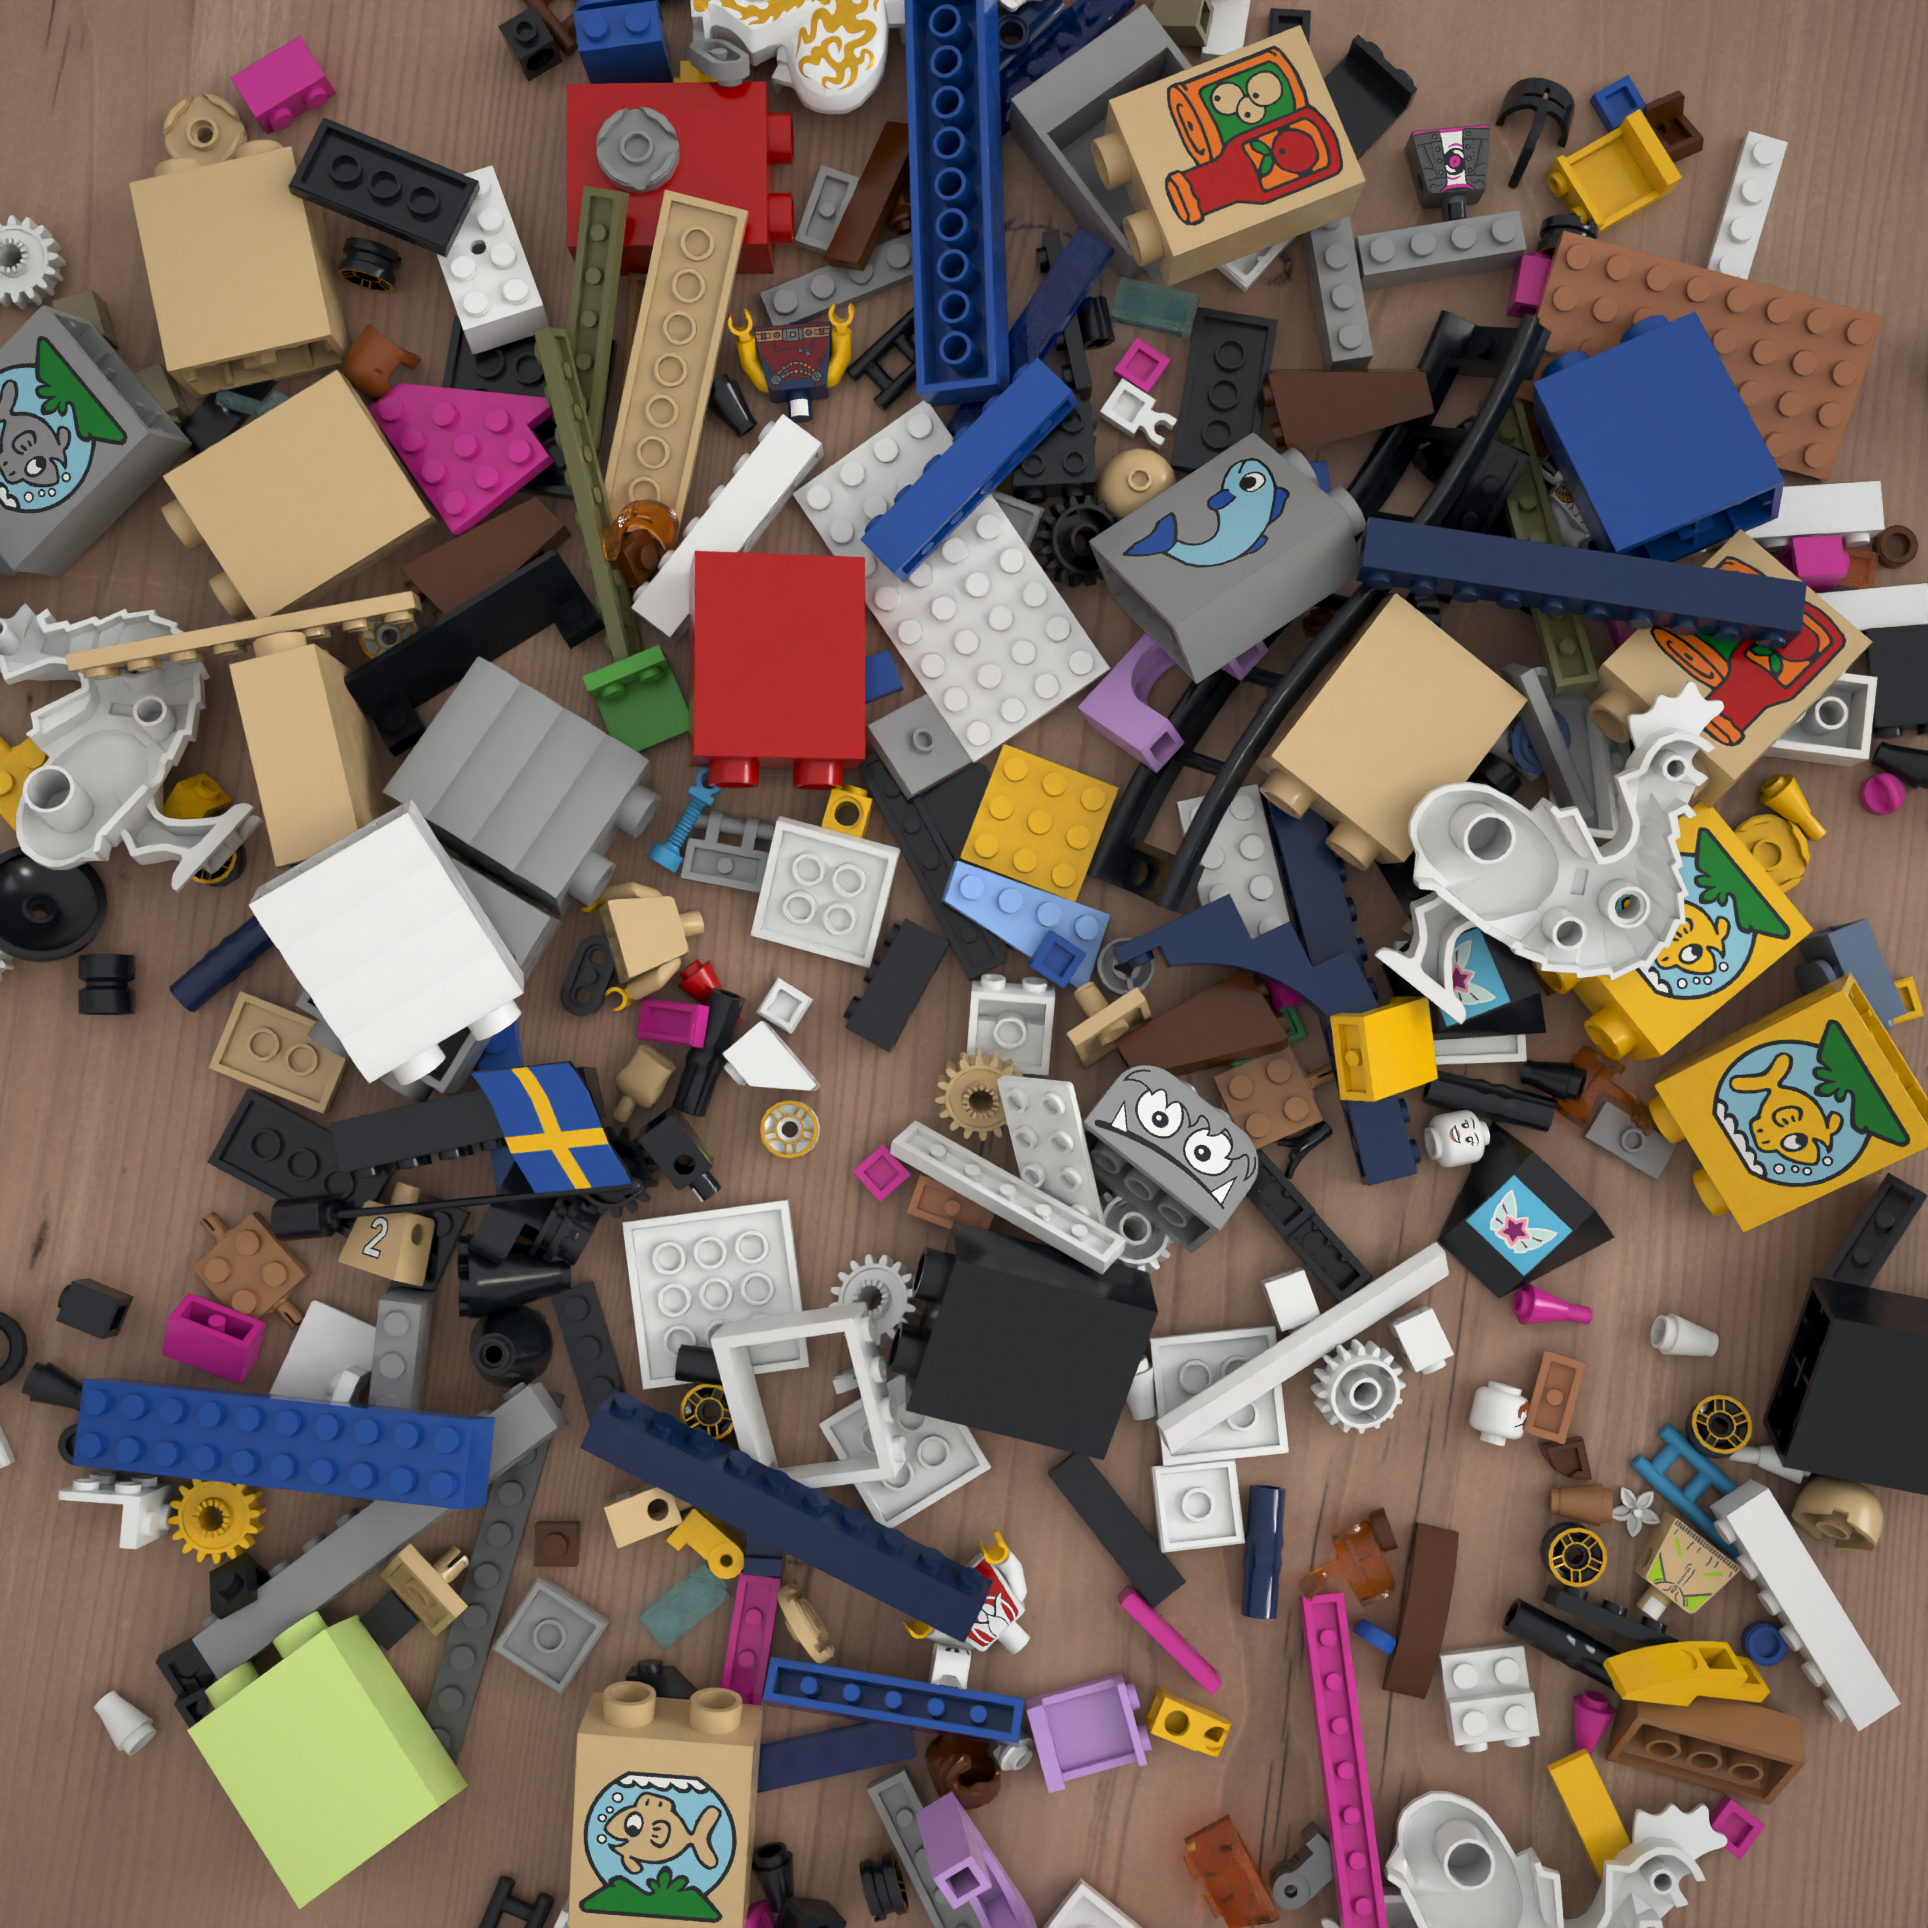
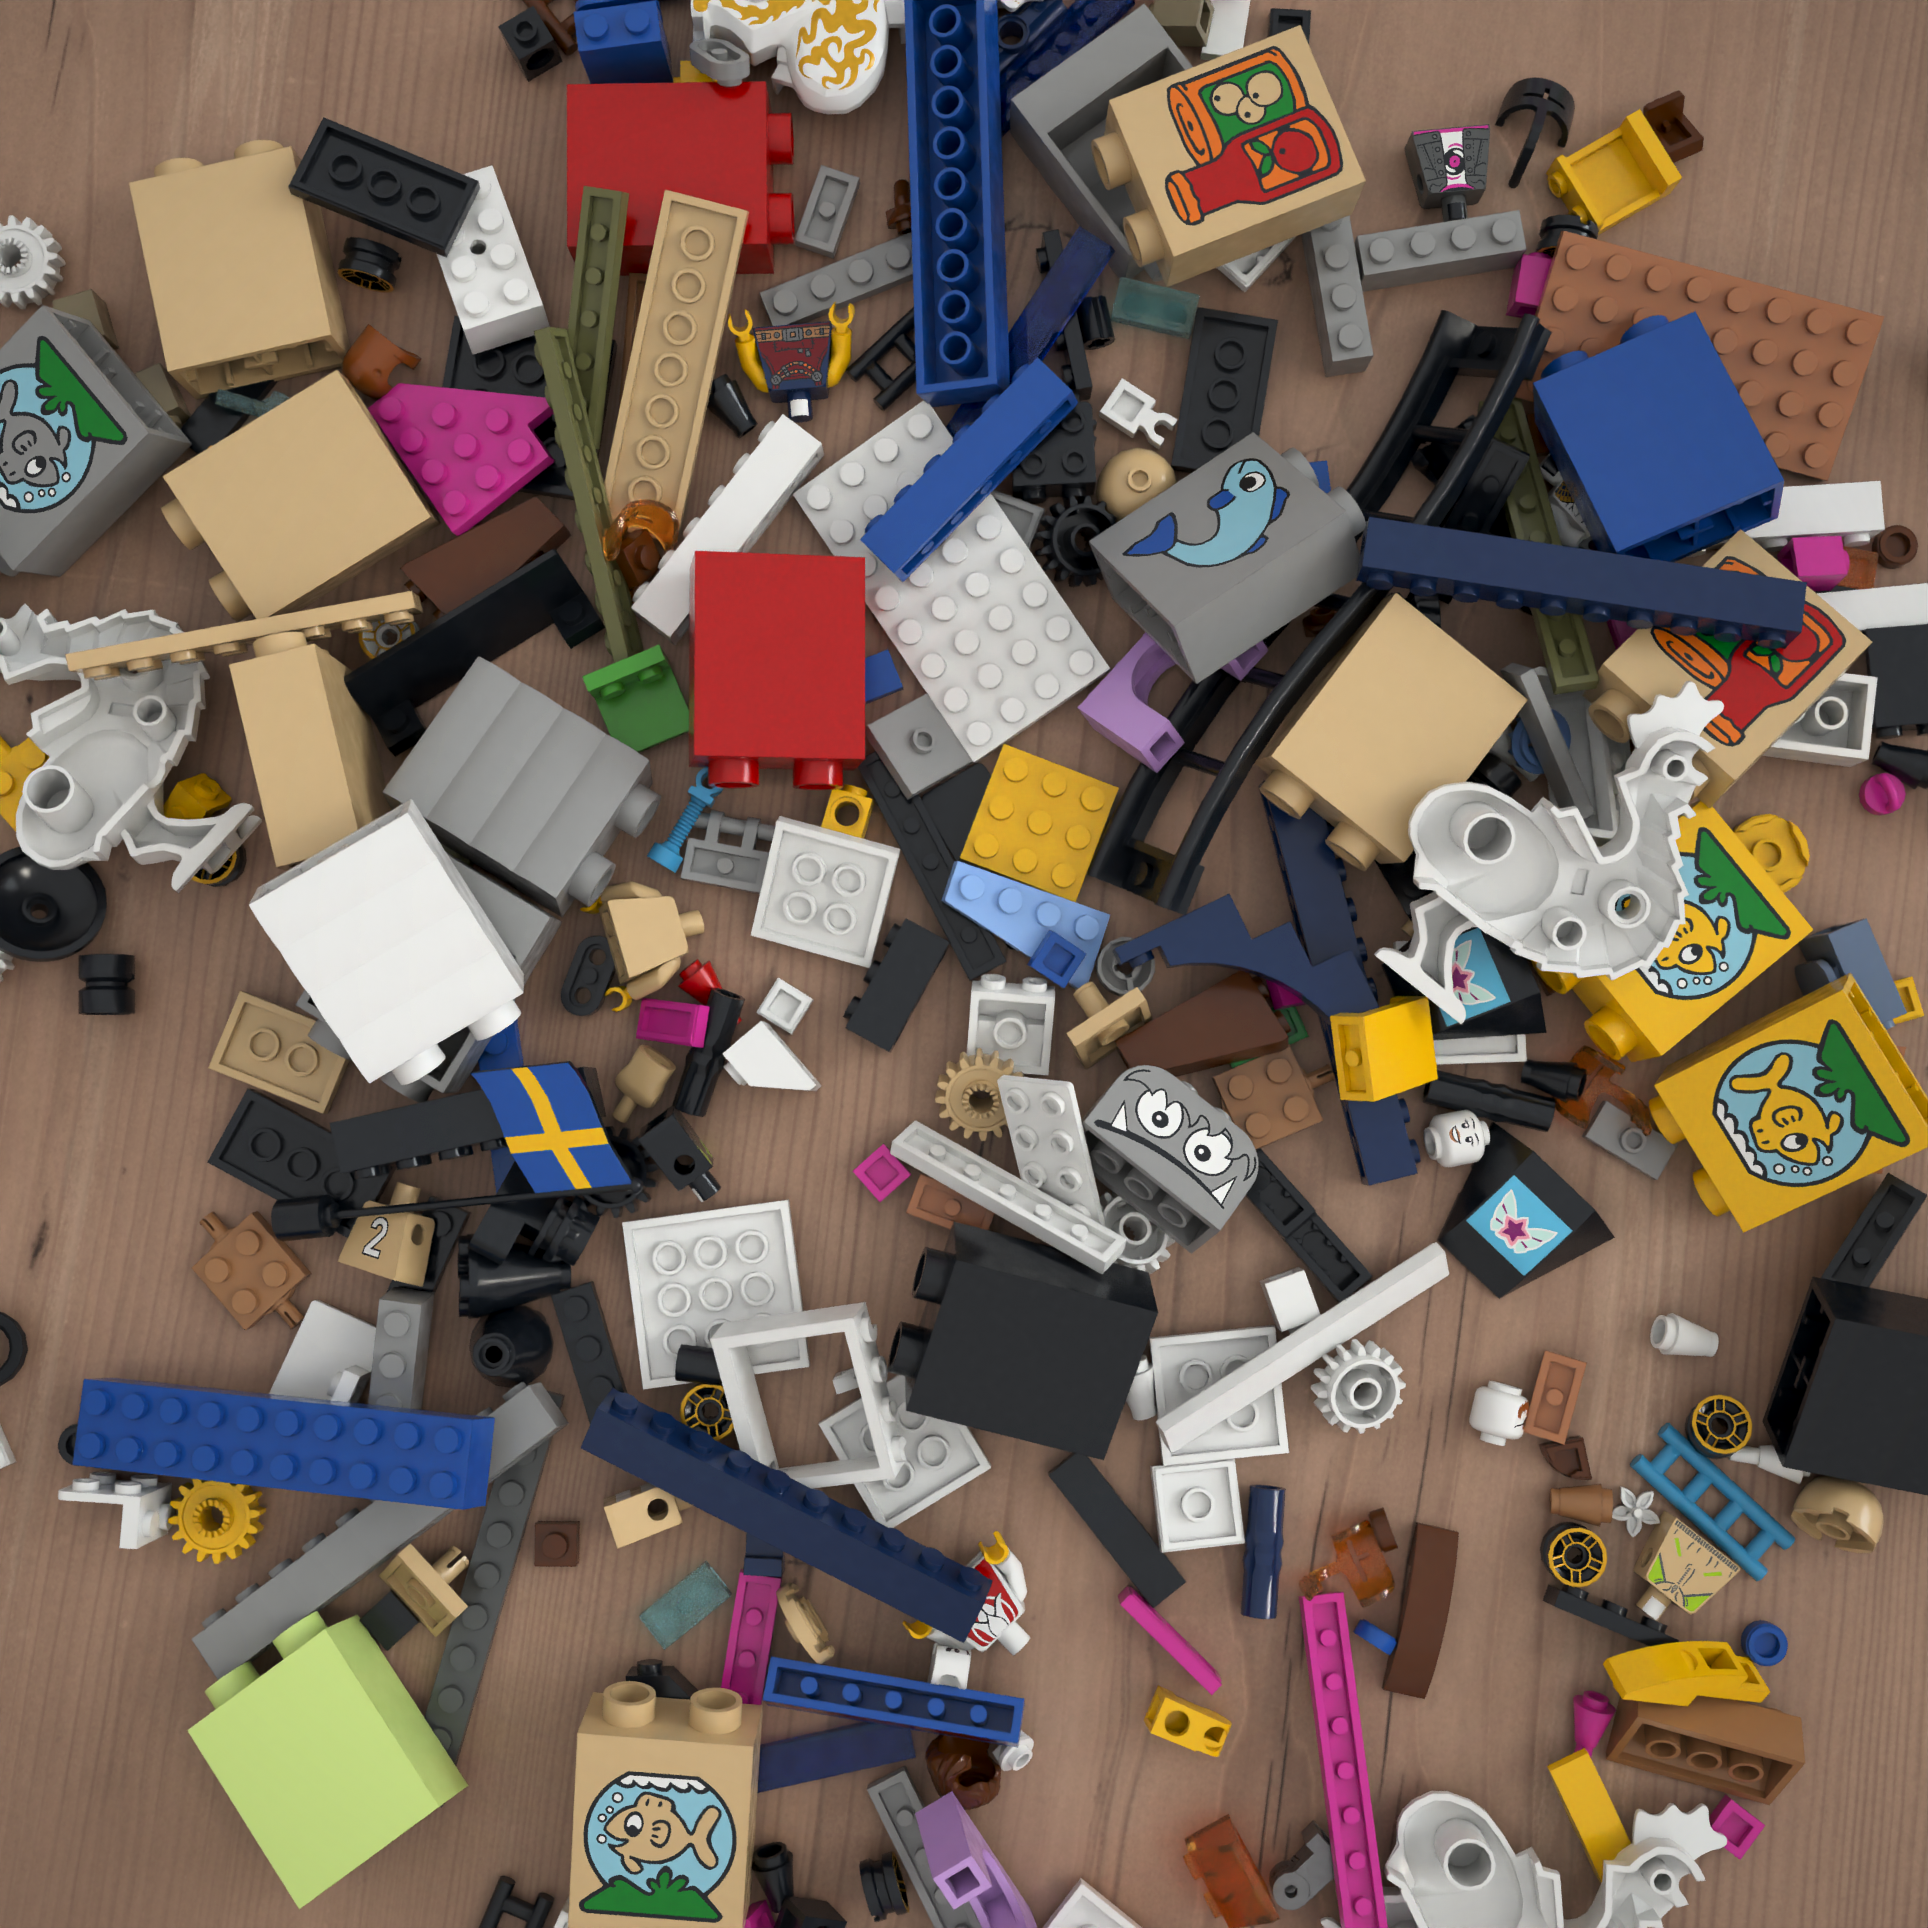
black cone [22,1362,83,1411] -> none
black brick [56,1278,134,1339] -> none
white cone [94,1690,157,1756] -> none
black slope [155,1635,216,1728] -> none
dark pink brick [162,1292,266,1385] -> none
tan plate [163,94,247,166] -> none
dark blue axle [169,915,274,1012] -> none
black bracket [209,1552,269,1619] -> none
dark pink brick [230,36,336,135] -> none
light grey plate [492,1574,610,1696] -> none
light grey tile [596,107,680,193] -> none
yellow leg [666,1506,746,1579] -> none
wheel [760,1100,820,1159] -> none
reddish brown tile [824,121,910,271] -> none
white gear [829,1254,922,1349] -> none
lavender panel [1025,1672,1152,1793] -> none
dark pink plate [1113,337,1170,395] -> none
white plate [1176,784,1290,939] -> none
reddish brown slope [1261,369,1435,452] -> none
black bar [1277,1121,1333,1179] -> none
black panel [1323,34,1417,161] -> none
white brick [1387,1305,1454,1375] -> none
white plate [1438,1642,1540,1752] -> none
black axle [1503,1598,1622,1692] -> none
dark pink cone [1512,1283,1592,1325] -> none
blue tile [1590,75,1646,133] -> none
white plate [1705,131,1788,280] -> none
white brick [1710,1479,1901,1732] -> none
yellow cone [1759,773,1826,842] -> none

